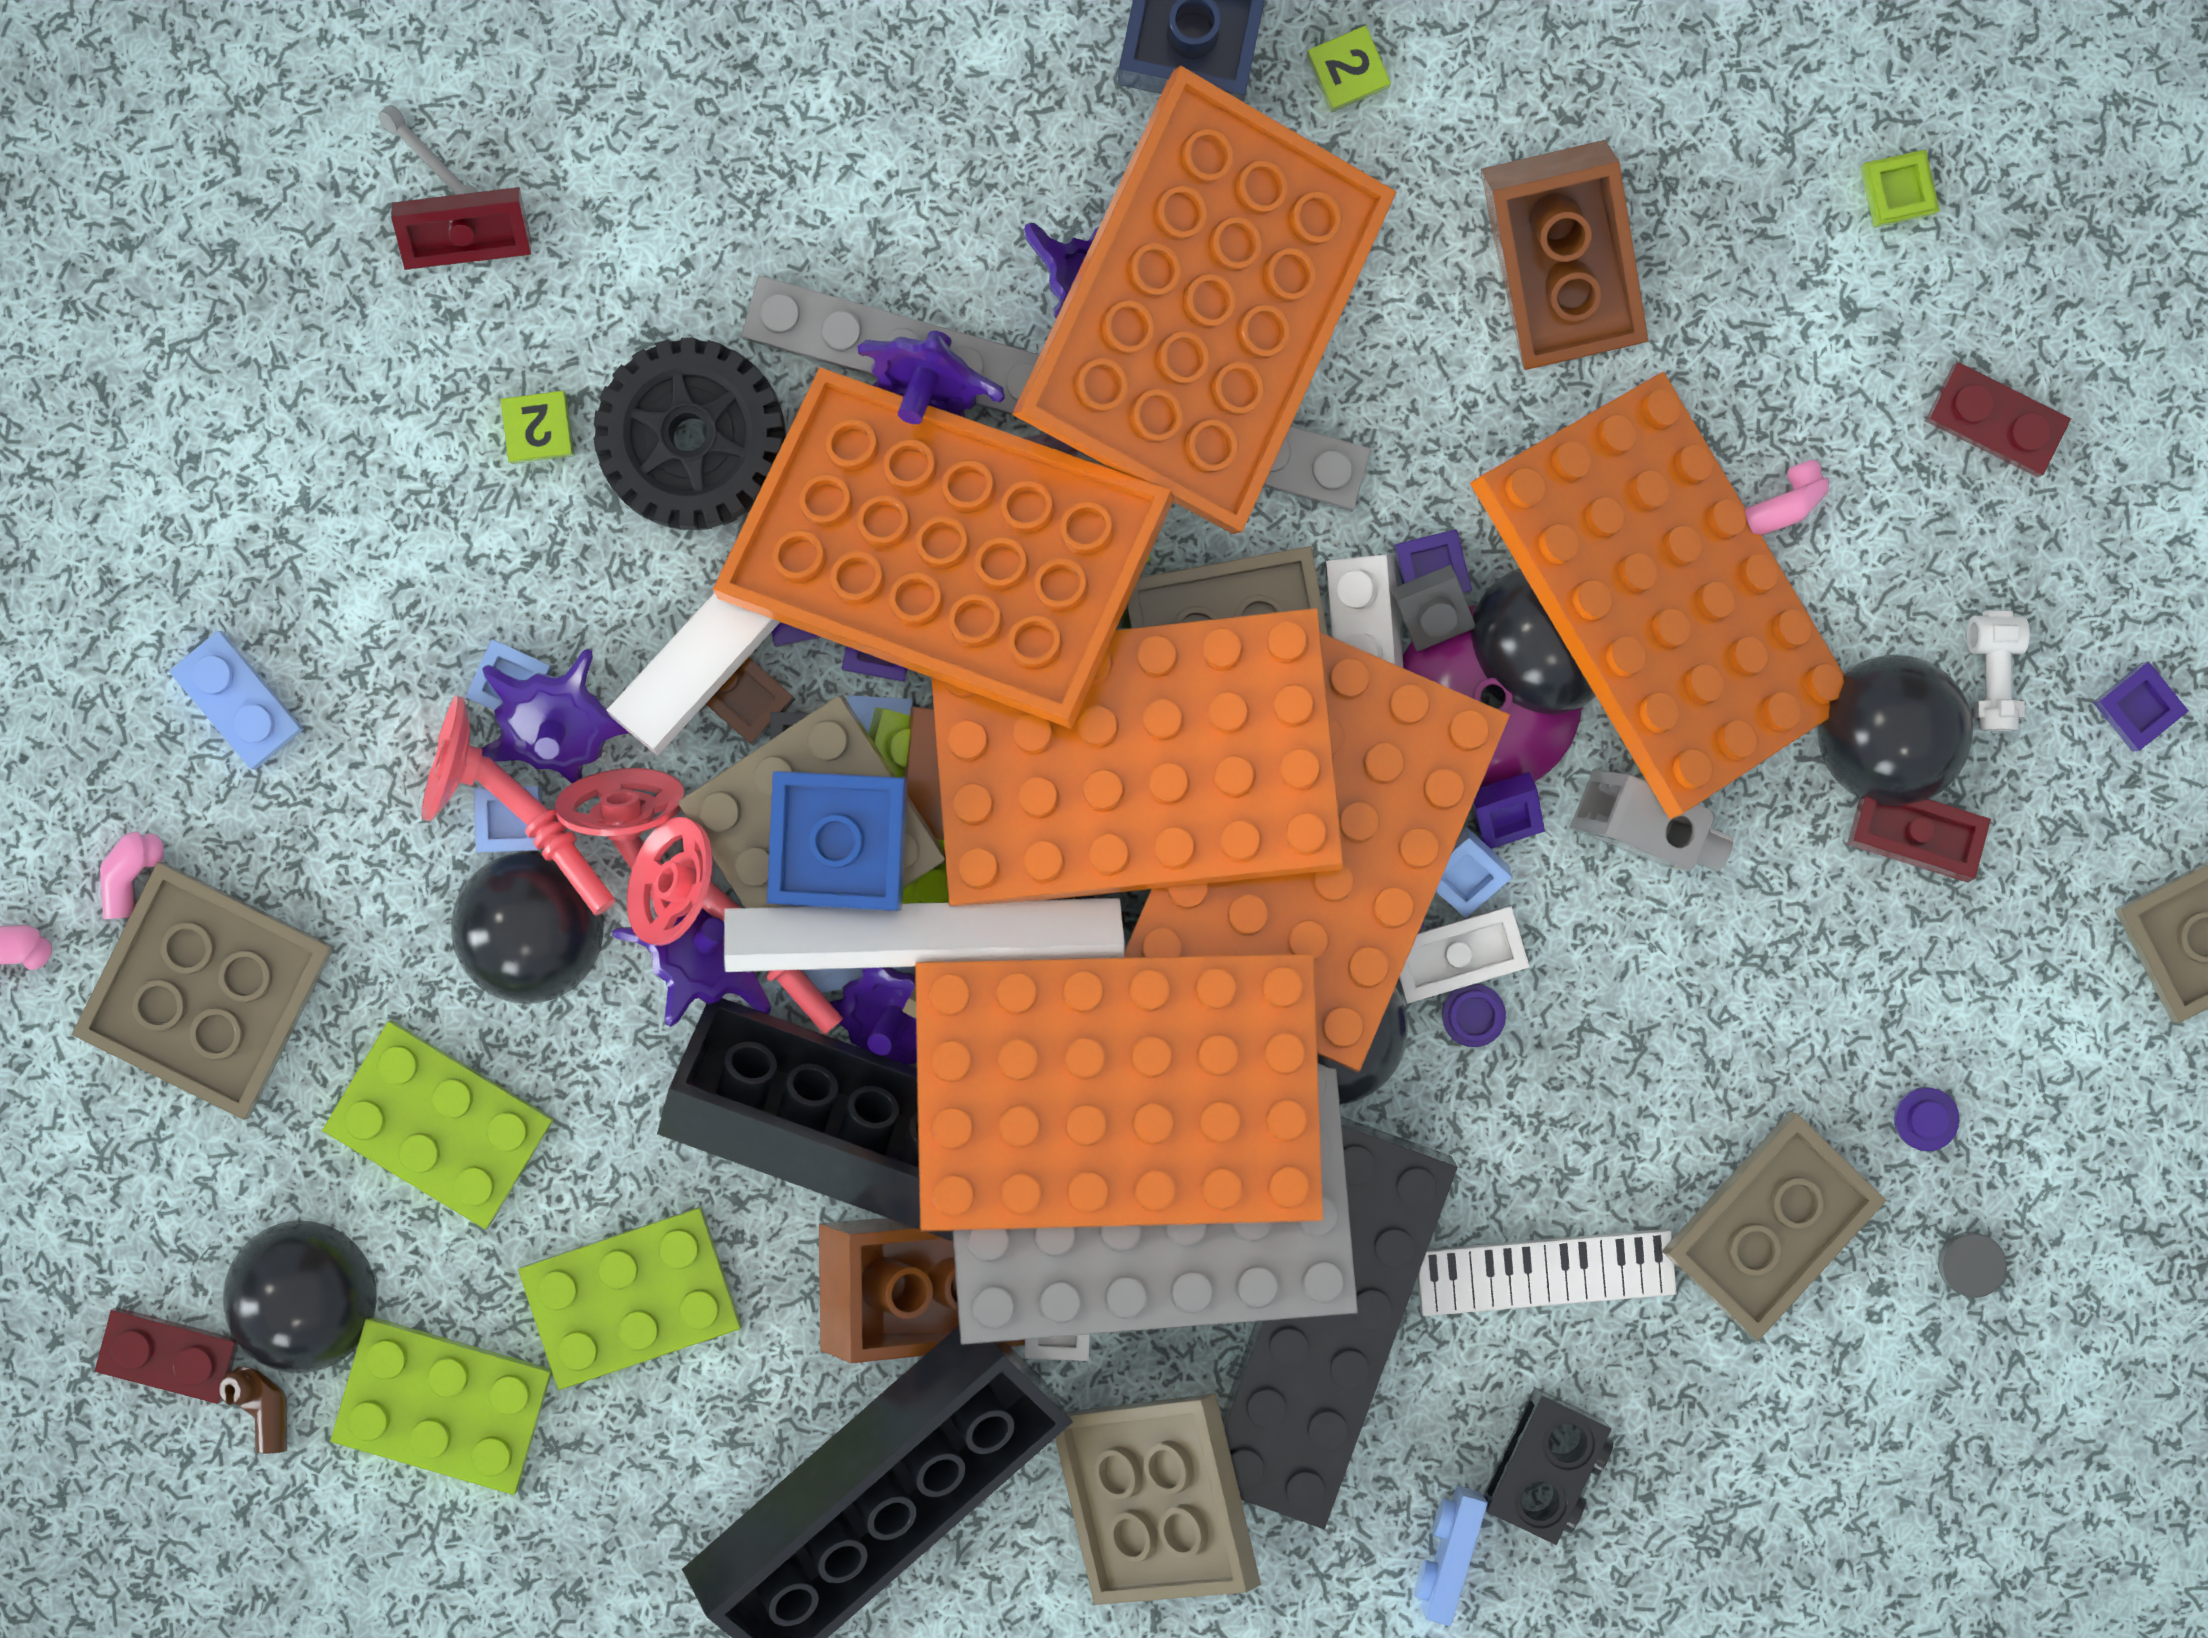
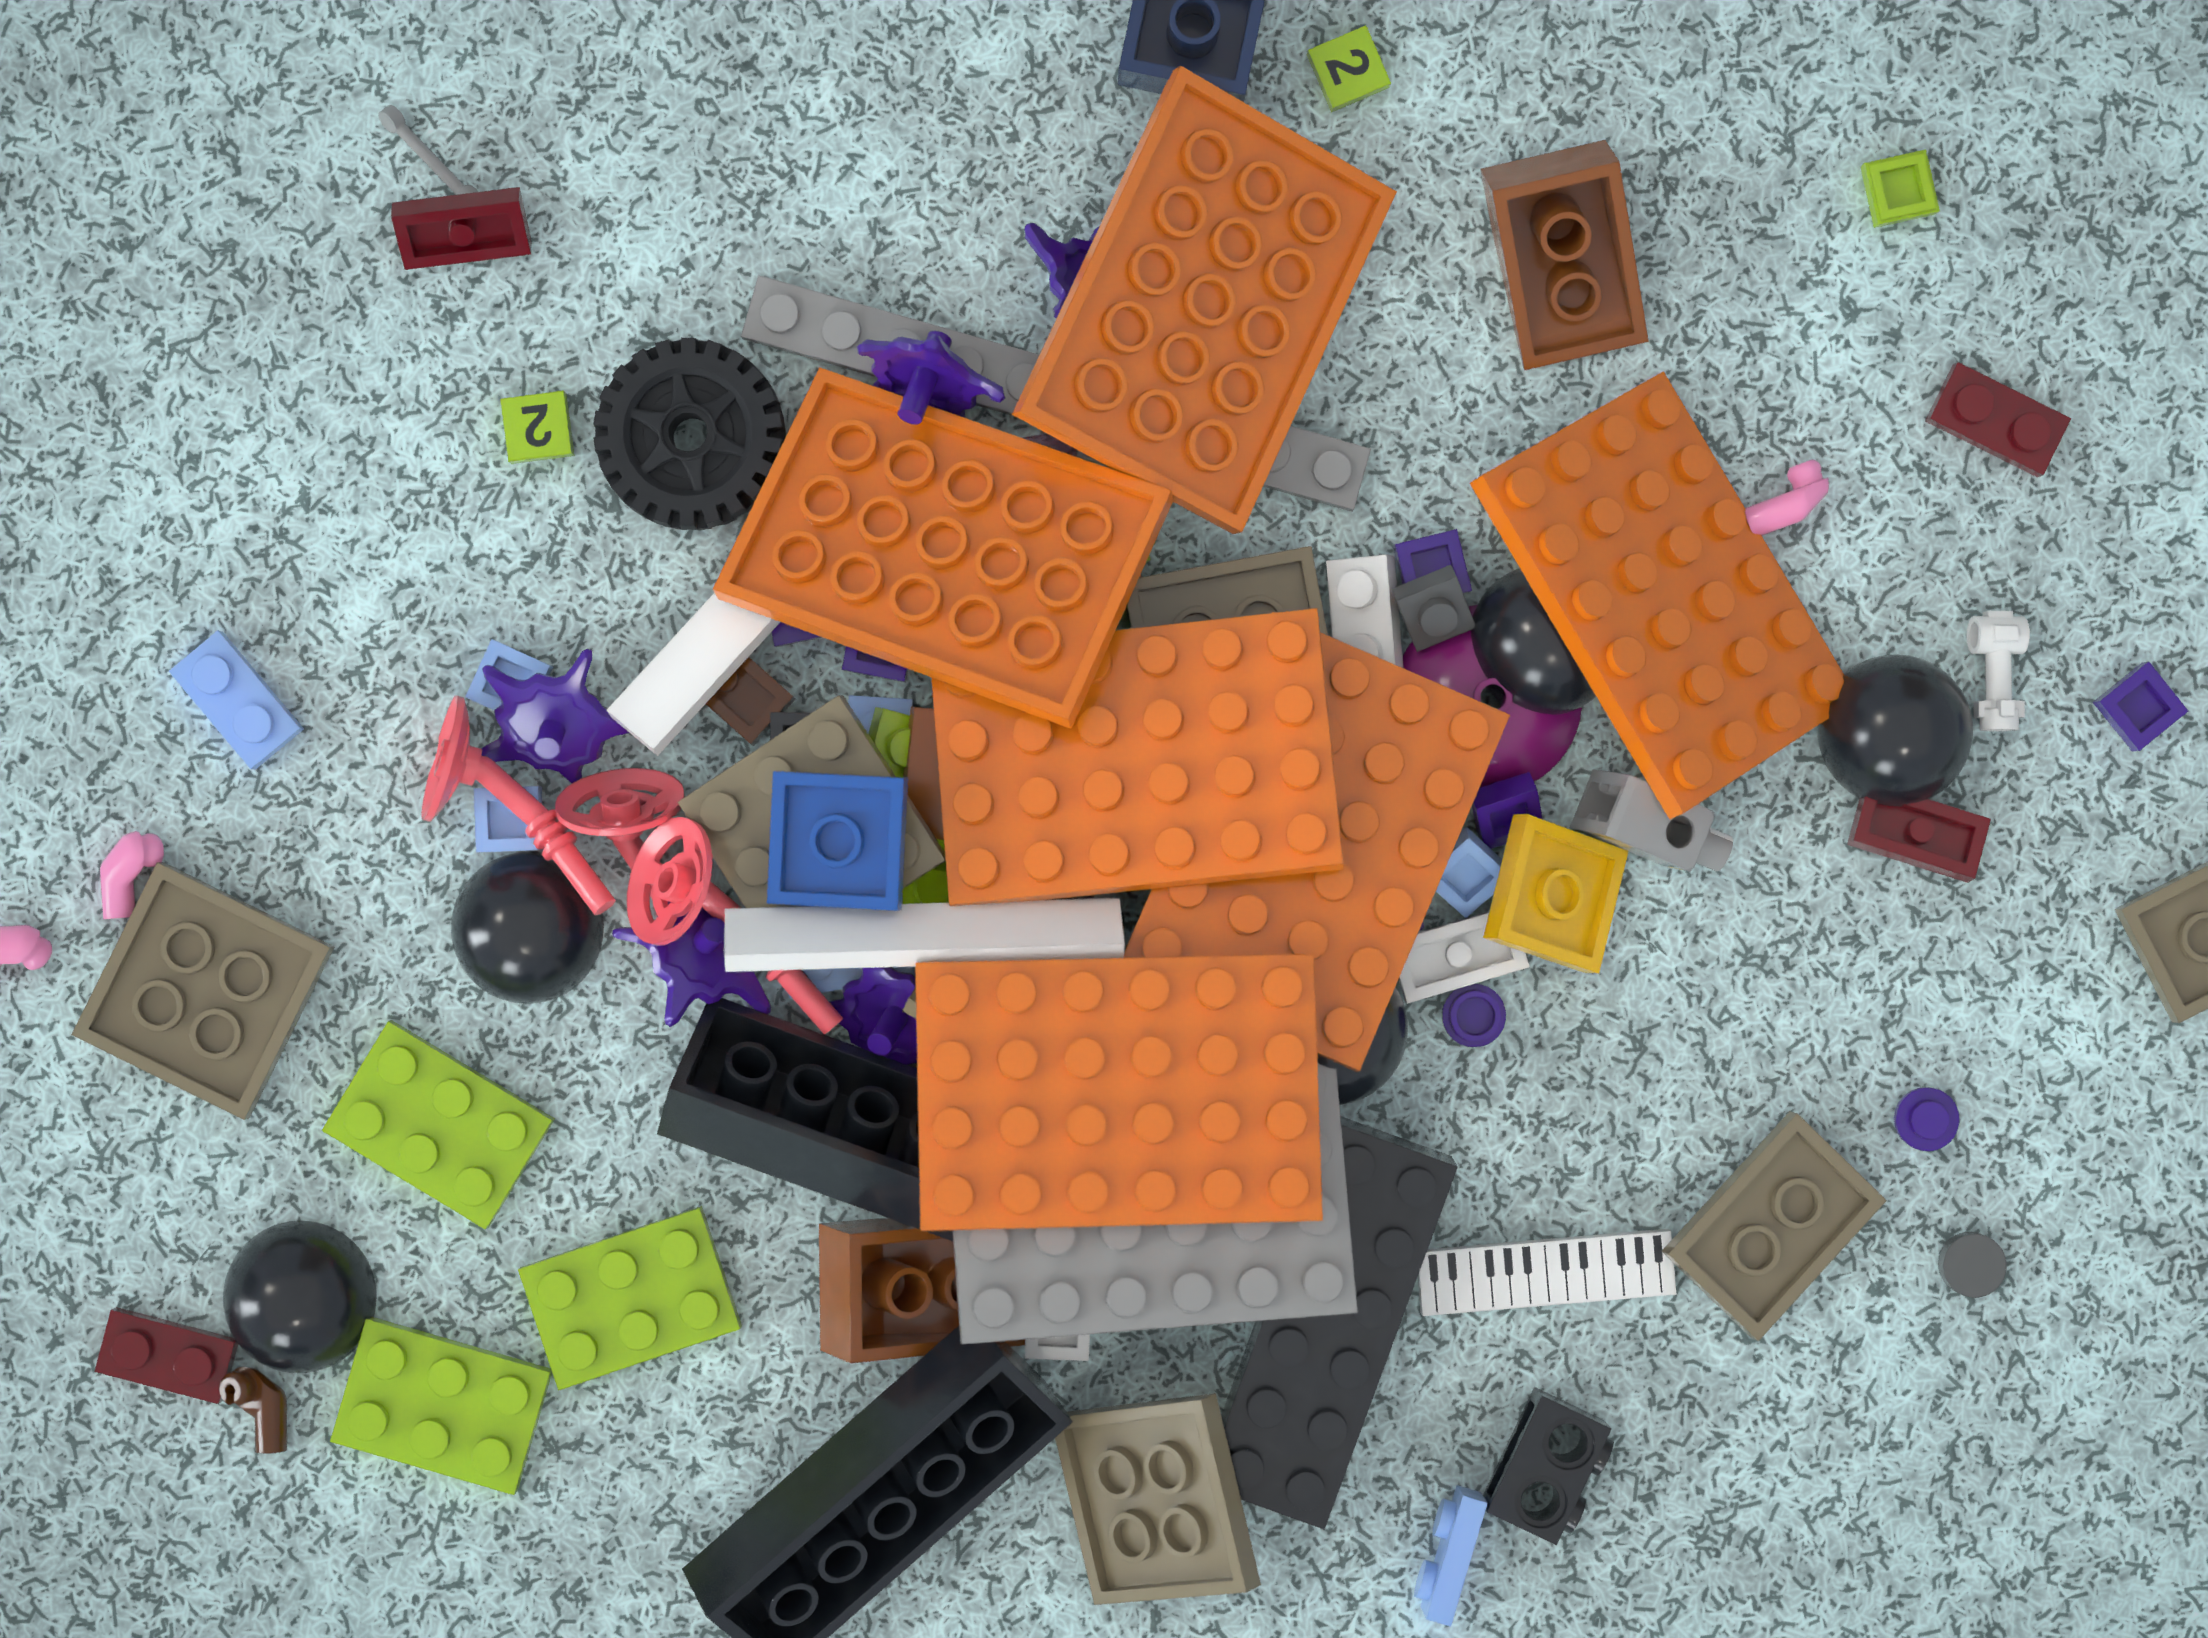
none -> yellow plate [1483,814,1629,974]

